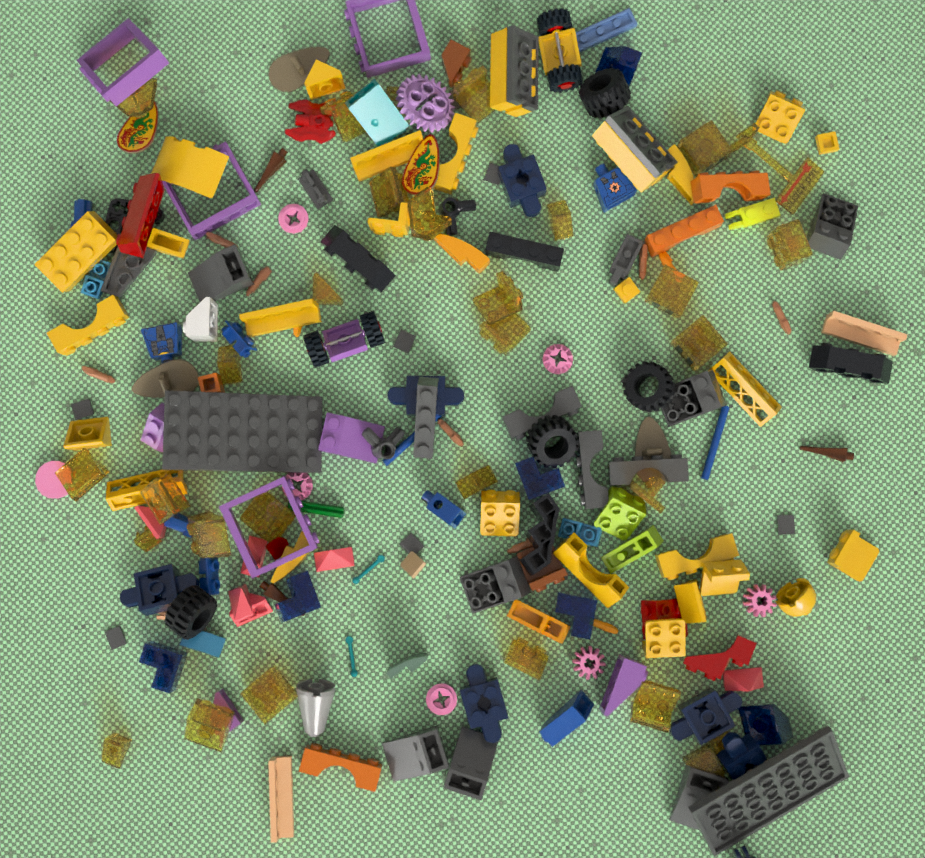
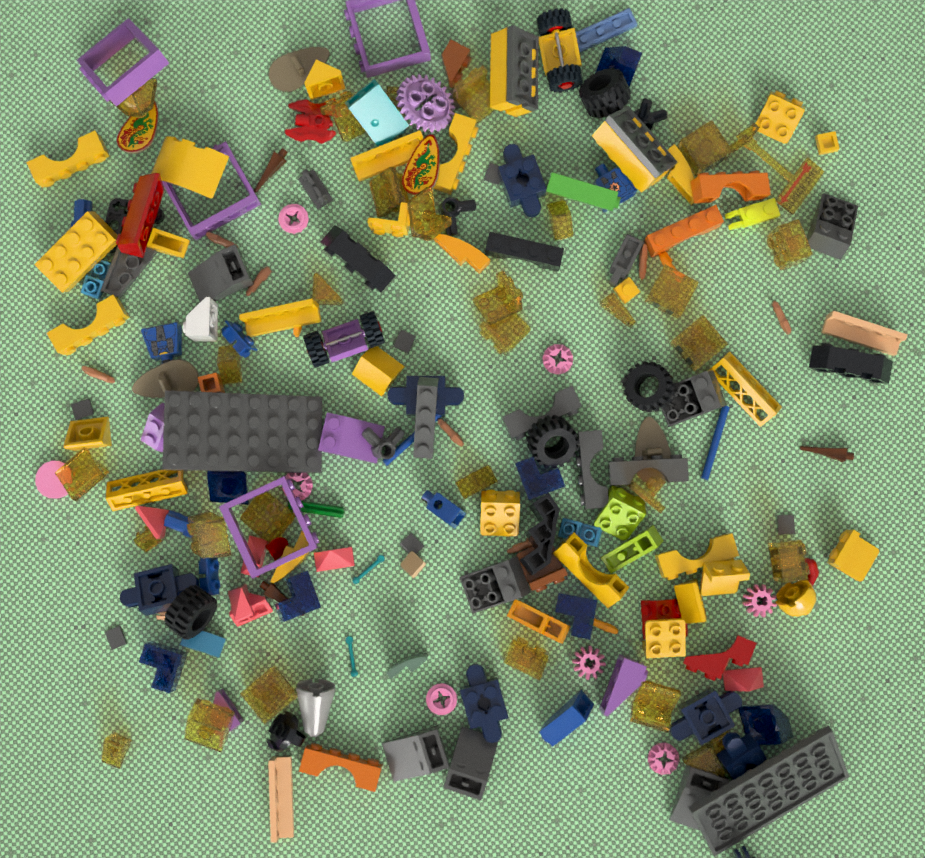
clear yellow bracket [140,473,190,525] -> none
none -> yellow arch [26,130,110,188]
none -> clear blue slope [207,471,249,505]
none -> black tile [267,711,306,752]
none -> yellow slope [352,346,405,397]
none -> bright green slope [546,172,621,212]
none -> clear yellow slope [599,293,636,328]
none -> black axle [634,98,667,130]
none -> bright pink gear [648,743,680,775]
none -> clear yellow brick [768,539,809,583]
none -> red arm [802,558,819,586]

